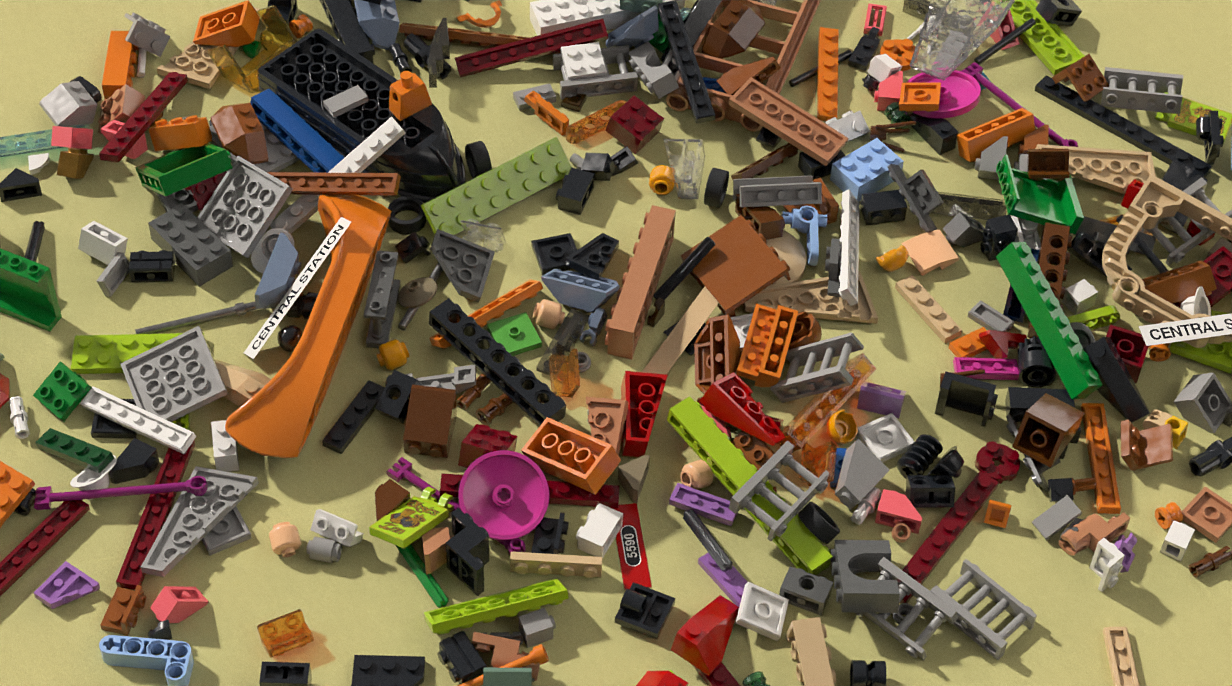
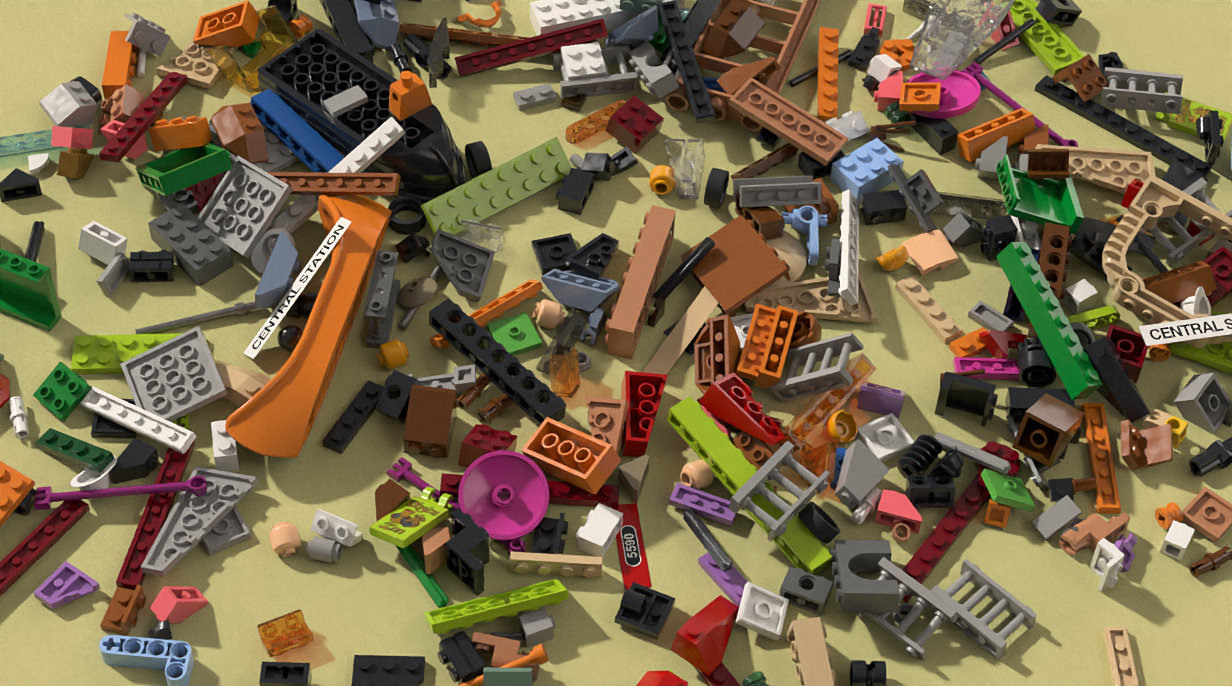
orange hinge [525,91,569,135] -> none
none -> light grey axle [934,432,1011,474]
none -> bright green plate [981,469,1035,512]
none -> black piece [1098,52,1123,76]

